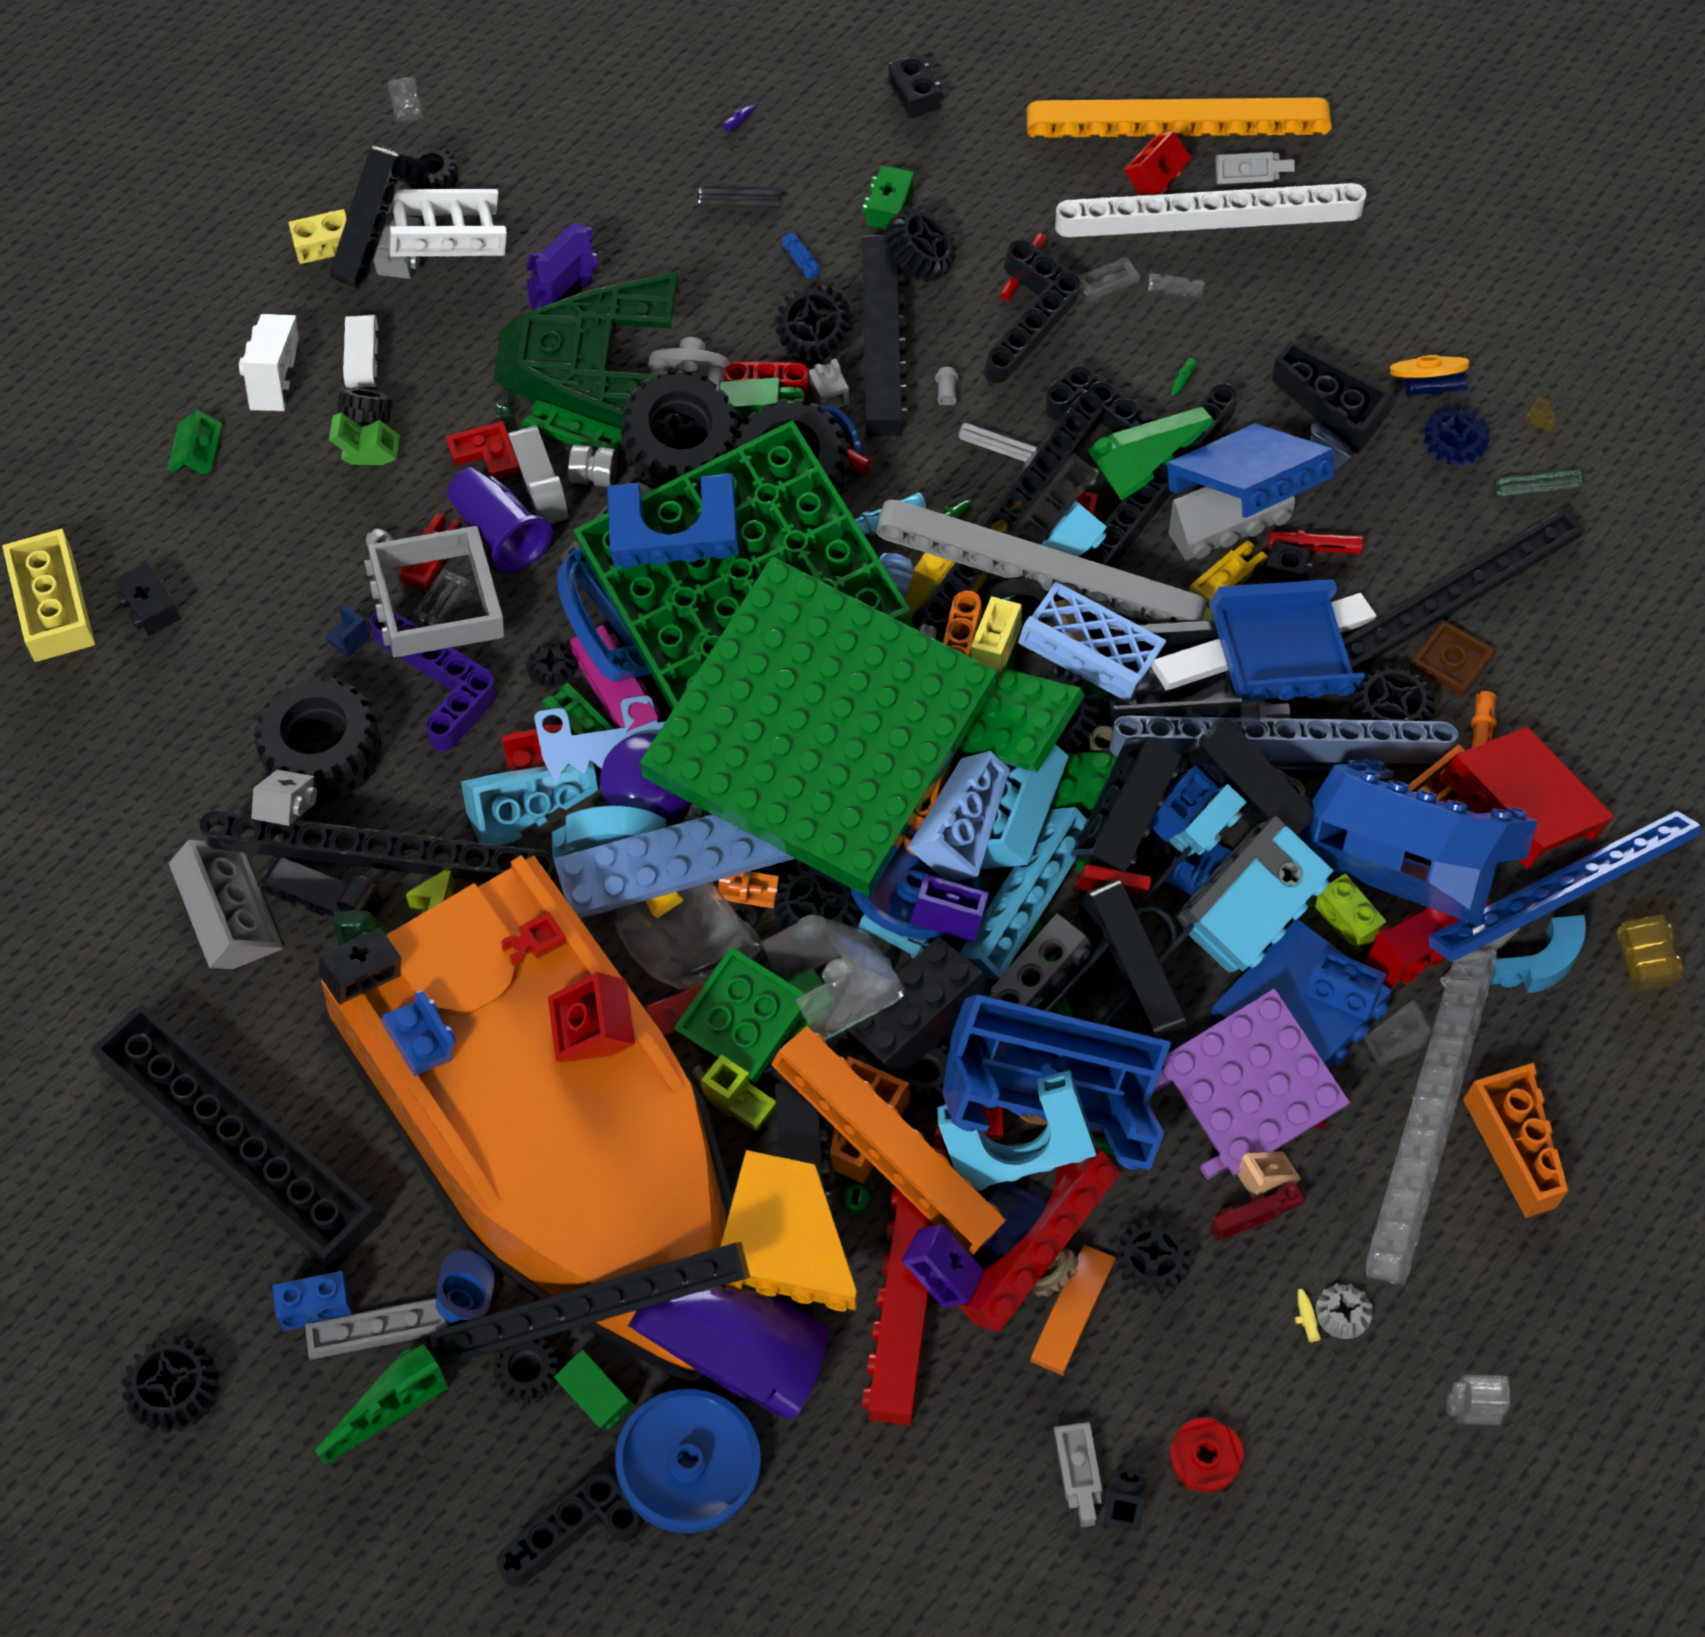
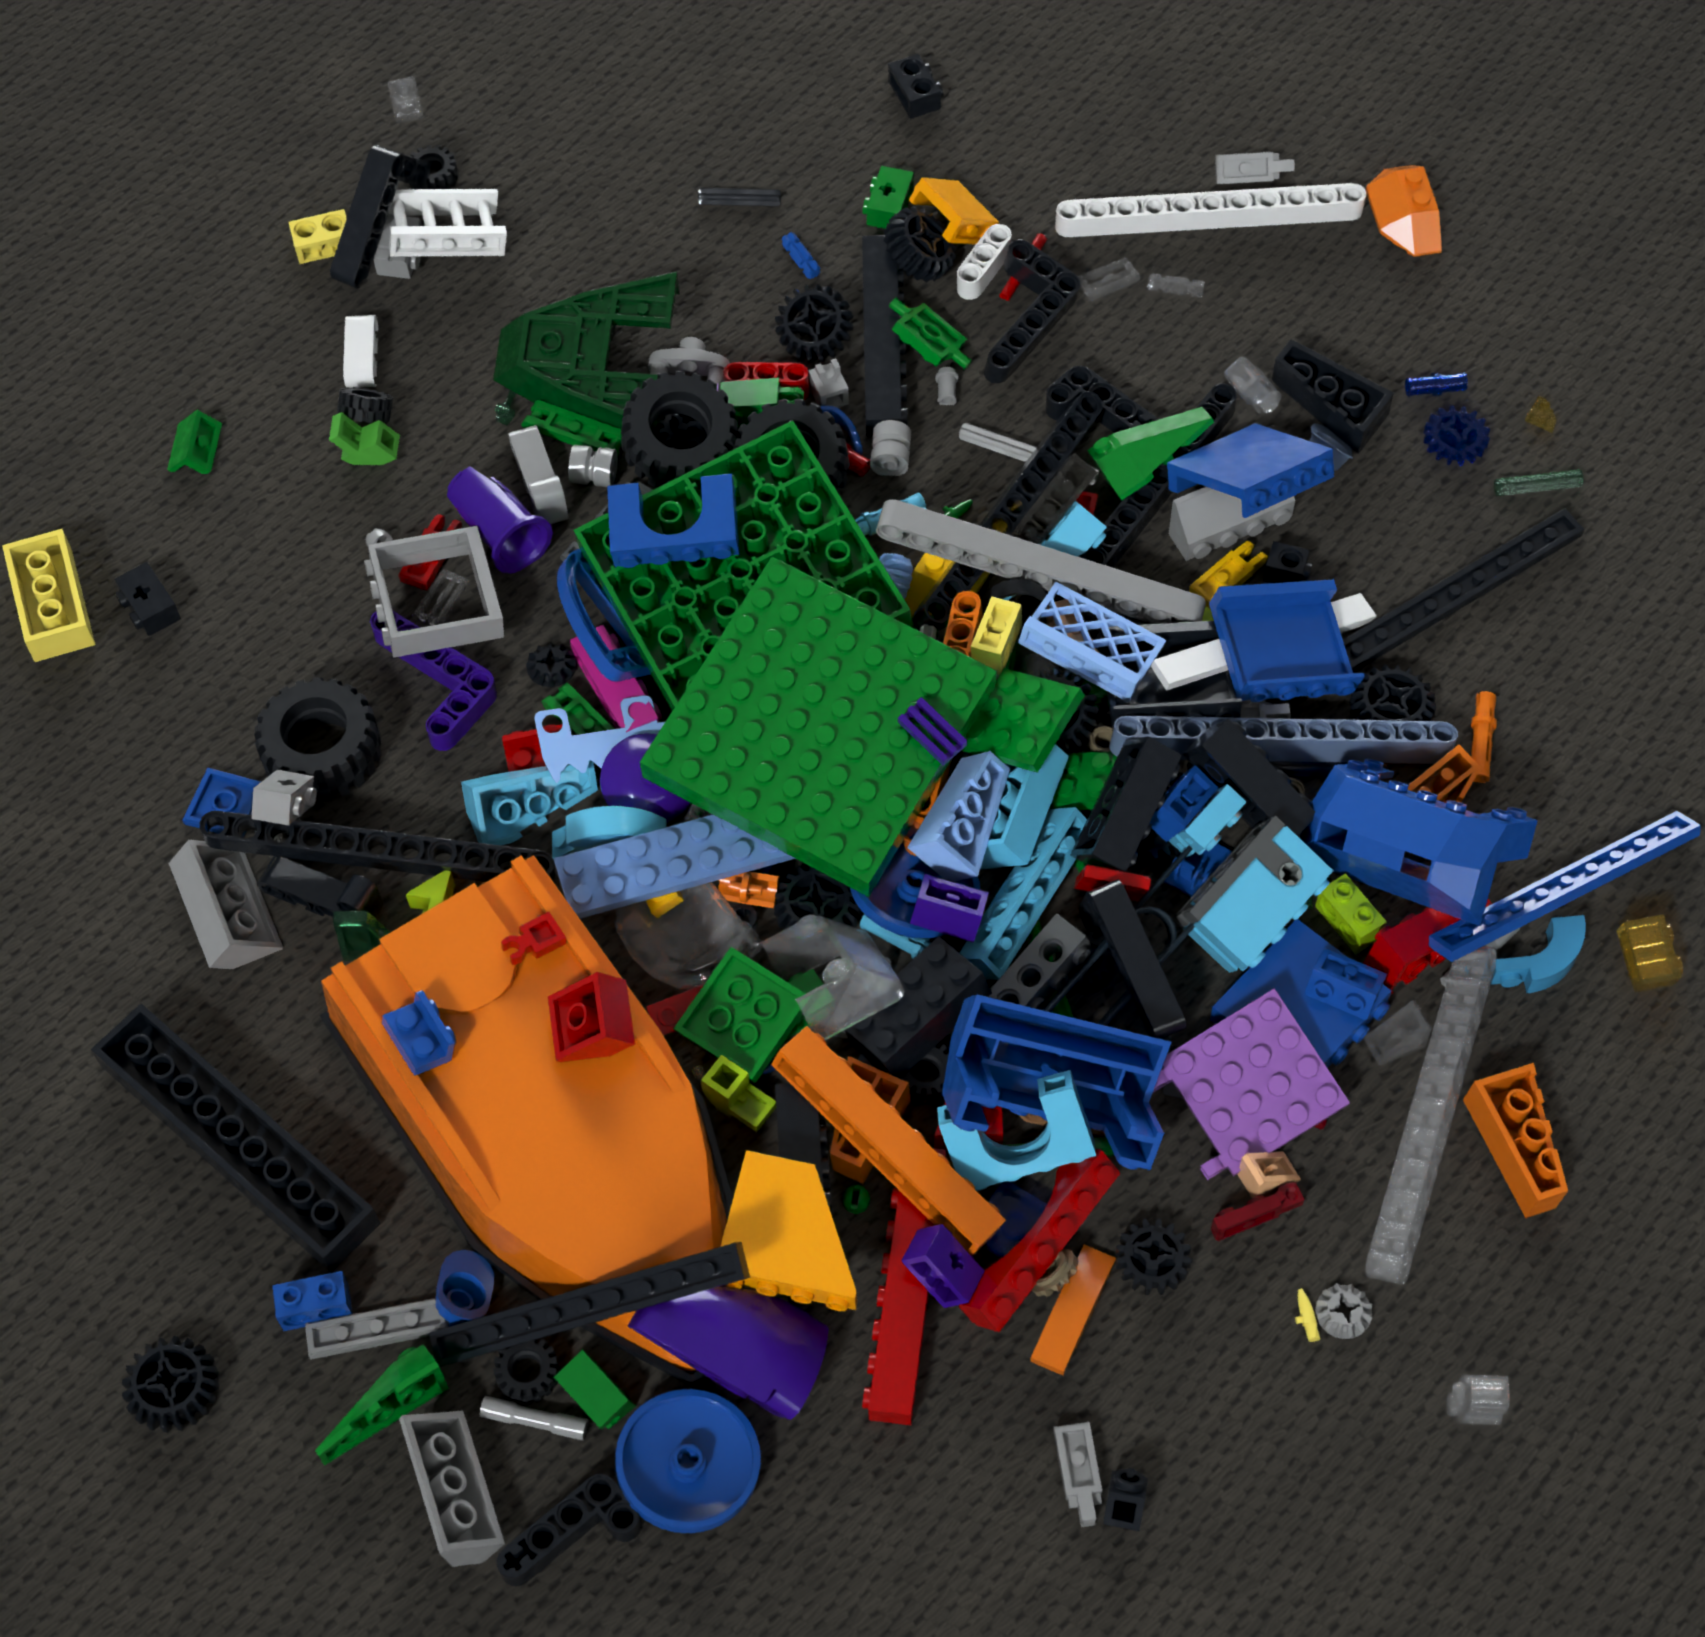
white wedge [239,314,299,411] -> none
black brick [319,928,402,1005] -> none
dark blue panel [325,604,370,658] -> none
red plate [446,421,520,479] -> none
dark purple brick [527,224,598,310] -> none
dark purple helmet [723,105,756,132] -> none
light orange beam [1027,98,1332,137] -> none
red brick [1124,131,1191,196] -> none
red plate [1170,1418,1243,1493] -> none
green helmet [1171,358,1197,396] -> none
red pin [1268,529,1363,555] -> none
light orange piece [1390,355,1469,378] -> none
reddish brown tile [1409,620,1497,697] -> none
red panel [1441,727,1614,869] -> none
none -> blue tile [182,768,260,838]
none -> light grey slope [399,1411,505,1567]
none -> light grey piece [480,1396,589,1441]
none -> light grey wheel [870,420,911,476]
none -> green plate [889,297,972,370]
none -> dark purple tile [898,697,967,766]
none -> light orange panel [909,177,999,245]
none -> white beam [957,224,1012,300]
none -> clear brick [1224,357,1281,414]
none -> orange wedge [1365,165,1442,257]

